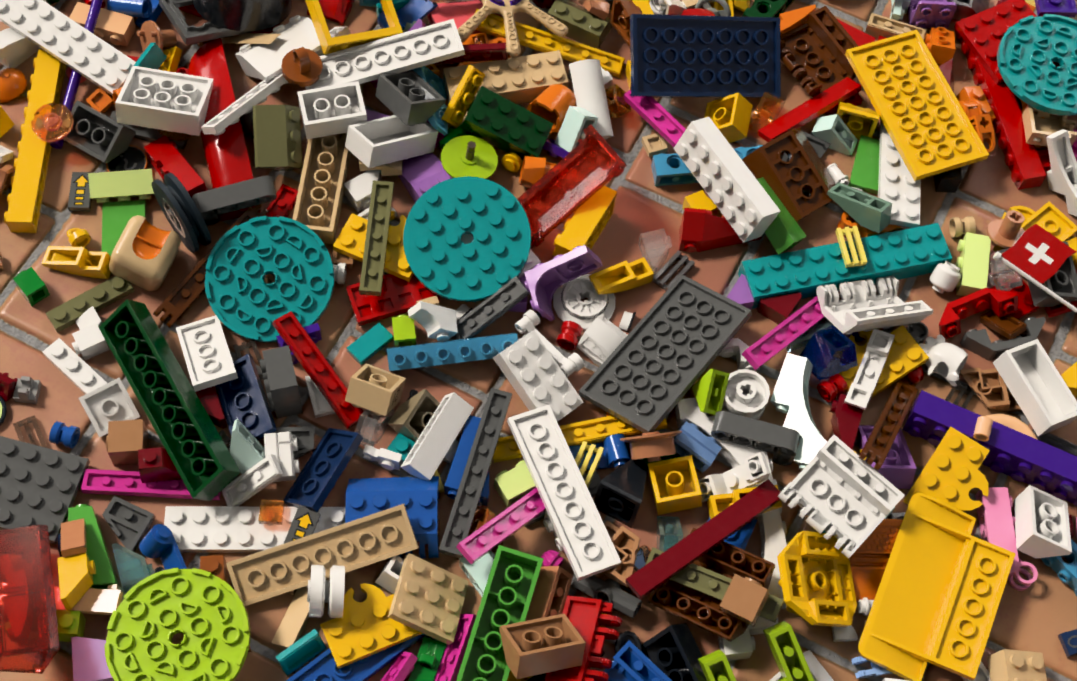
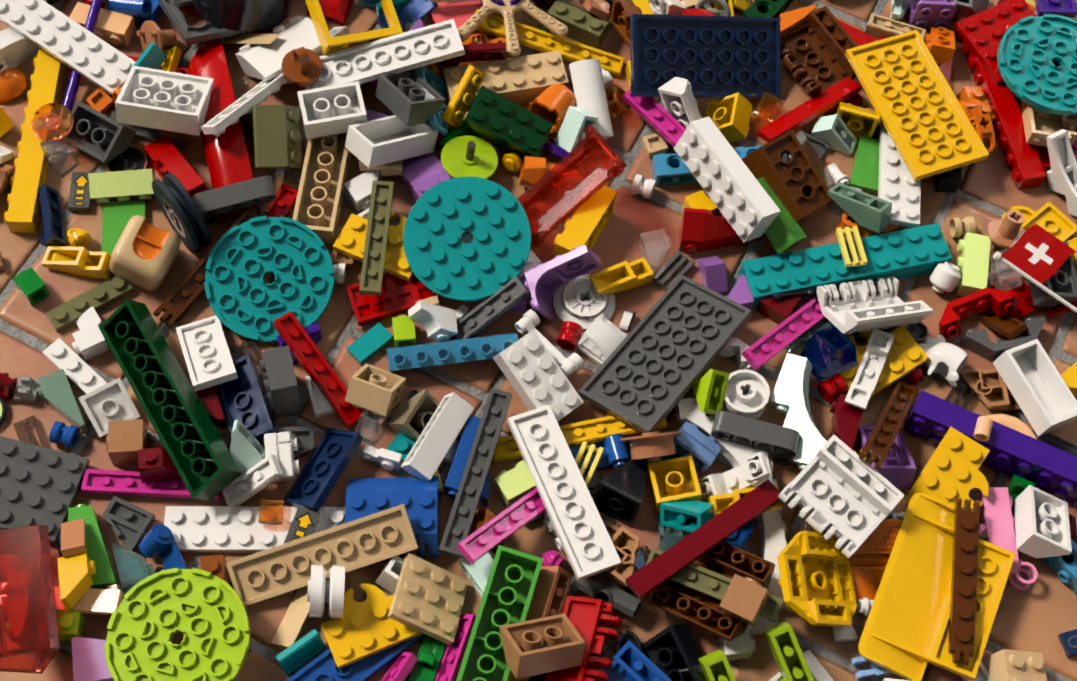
none -> sand green slope [37,369,89,435]
none -> dark blue hinge [39,184,67,247]
none -> clear slope [40,140,81,178]
none -> white wheel [630,174,656,200]
none -> white slope [658,77,702,129]
none -> teal slope [660,500,714,533]
none -> medium lavender slope [696,256,728,294]
none -> black hinge [772,287,815,301]
none -> reddish brown hinge [948,498,980,666]
none -> green plate [1007,475,1035,499]

